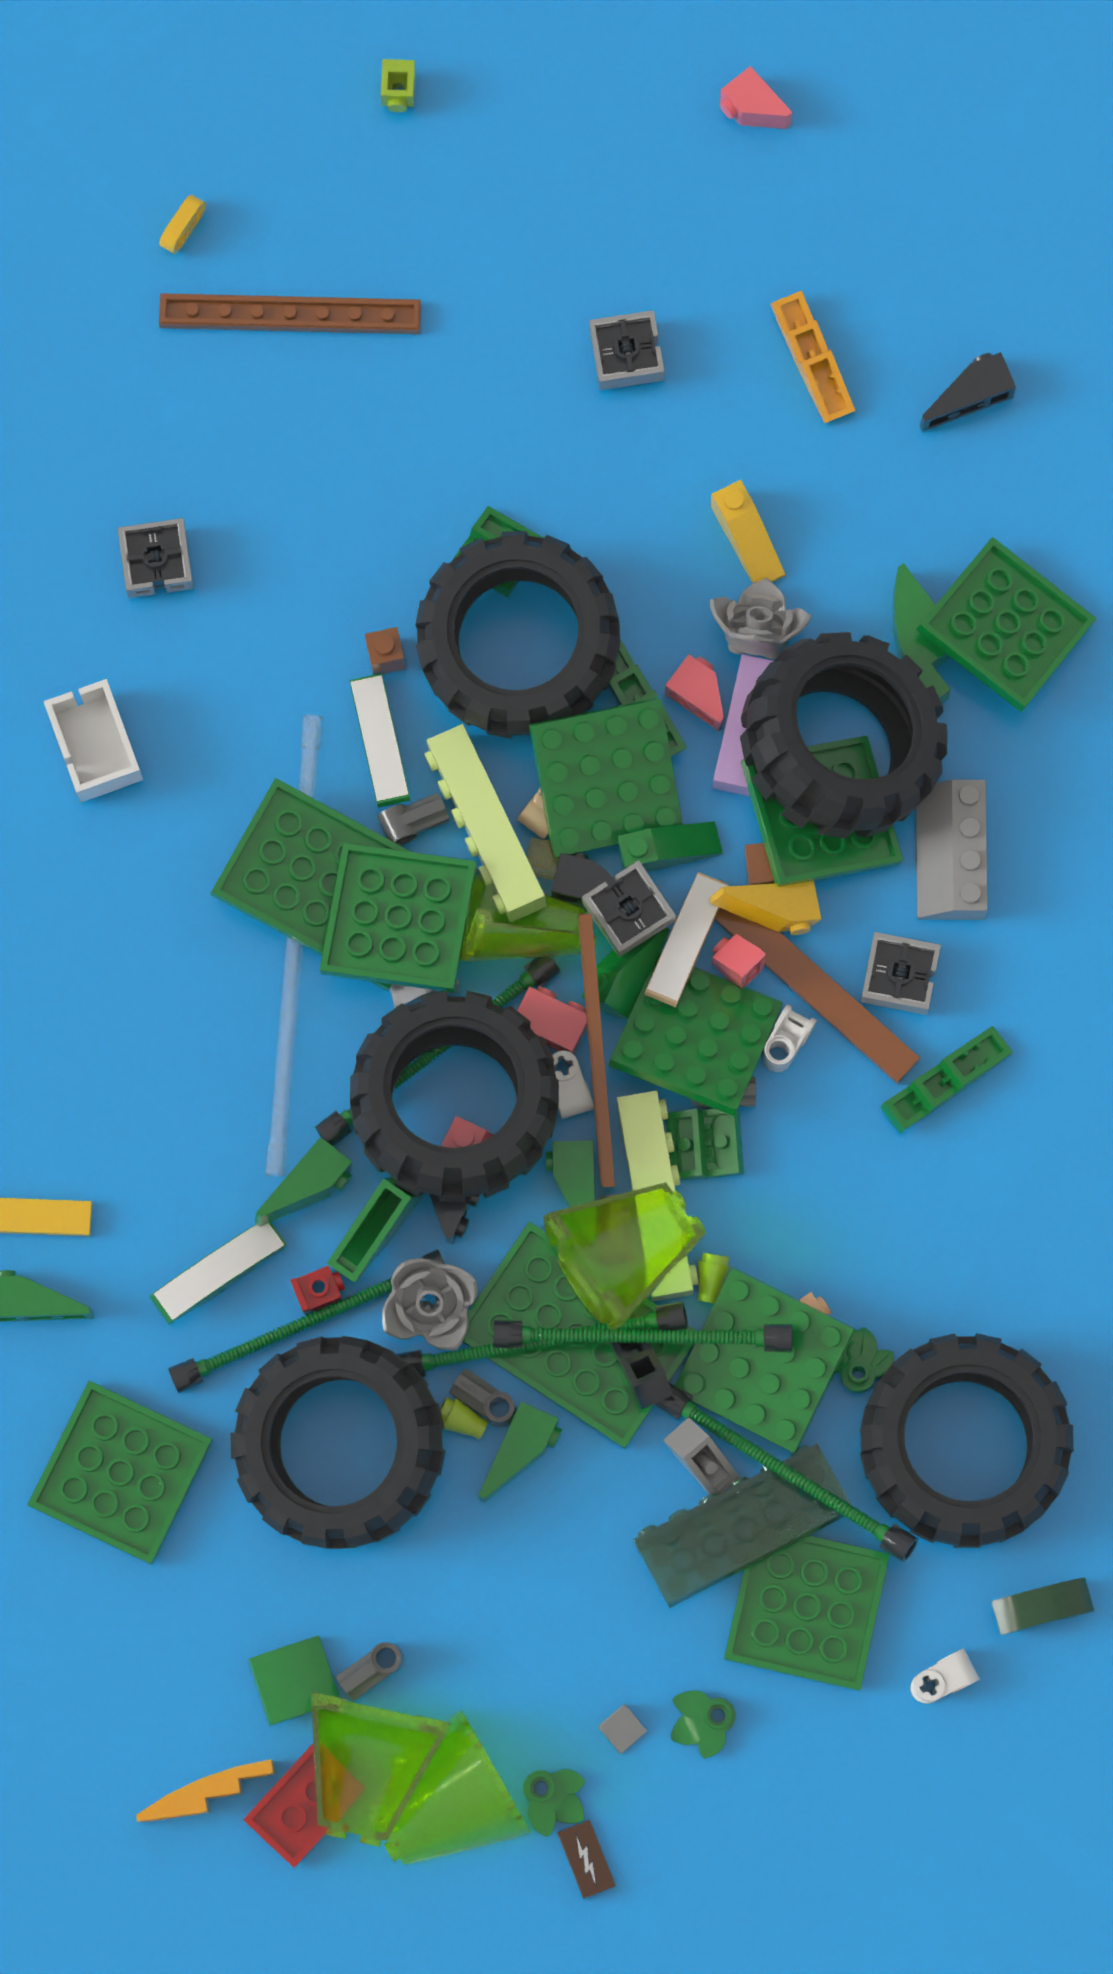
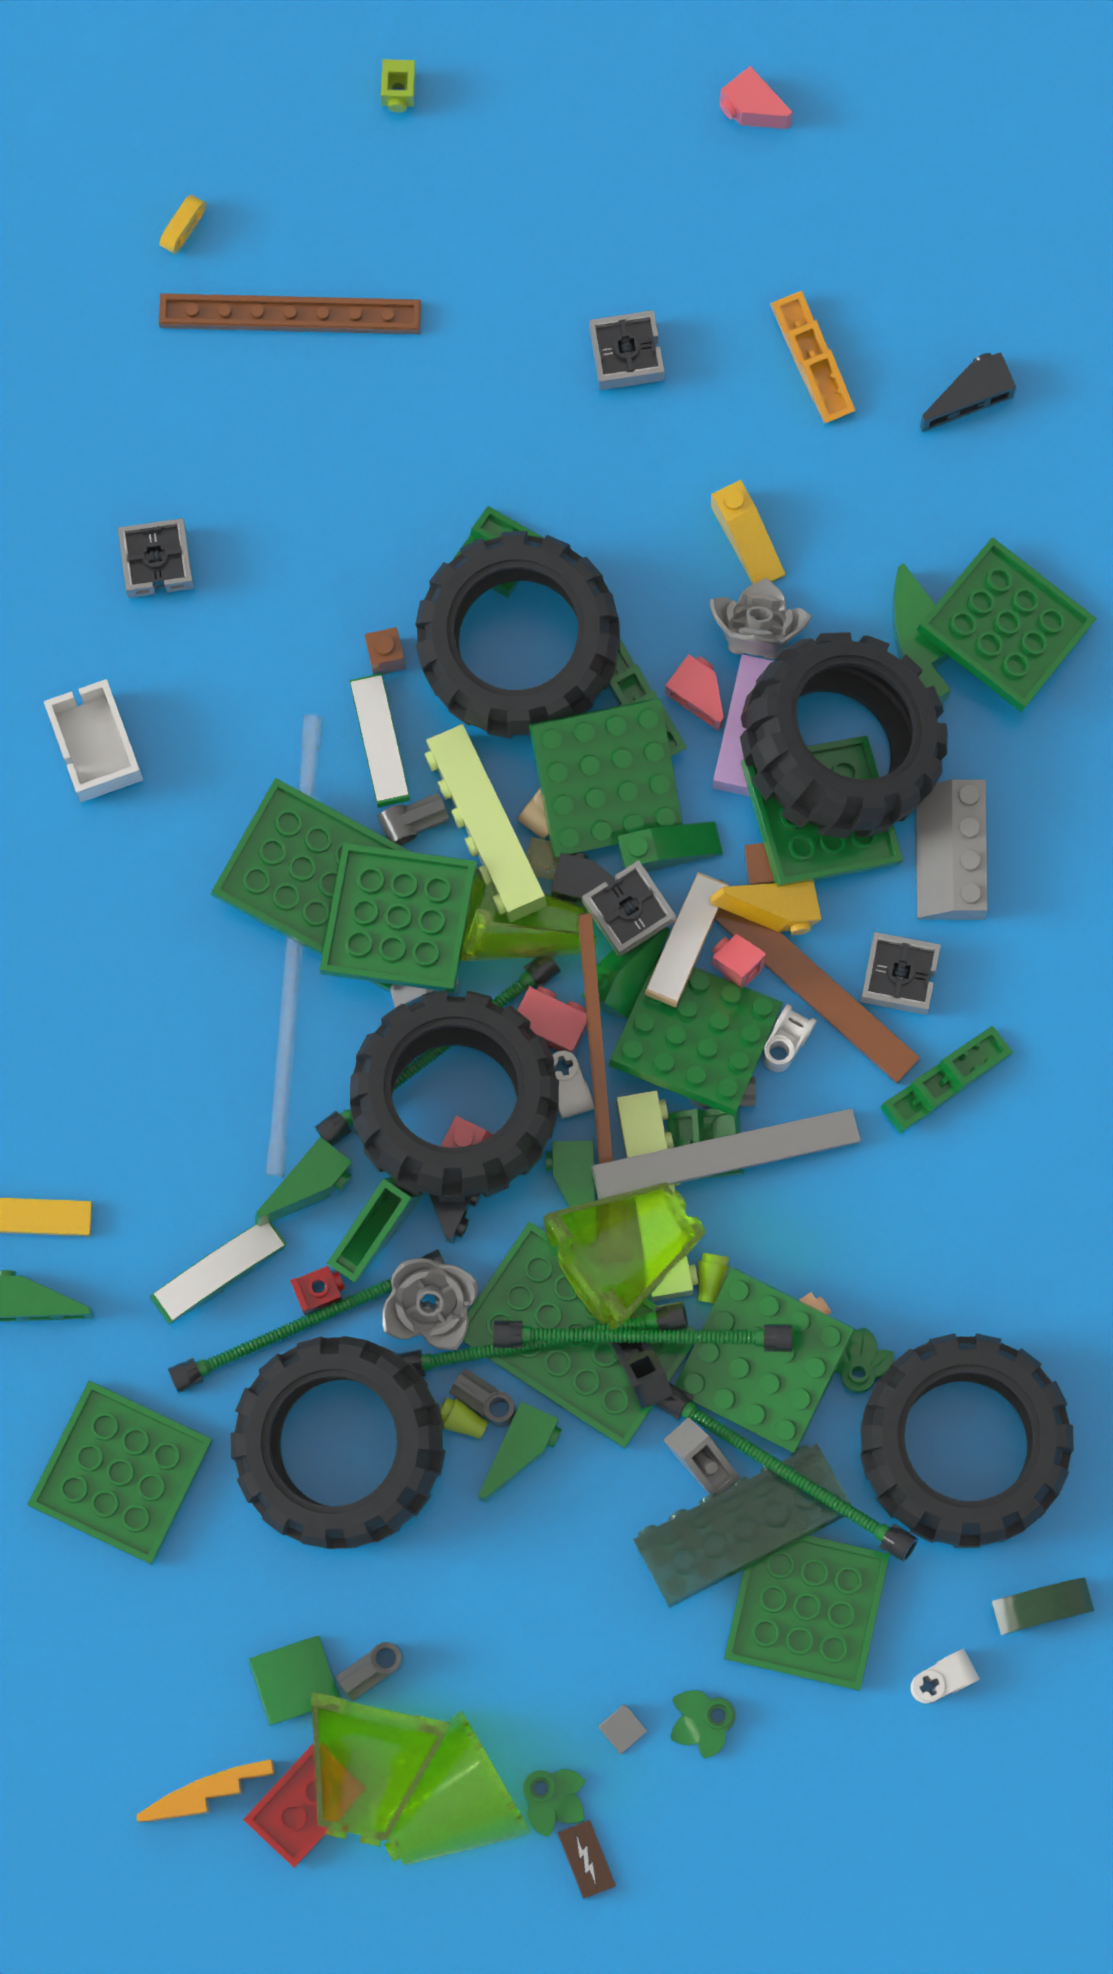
none -> light grey tile [591,1109,861,1201]

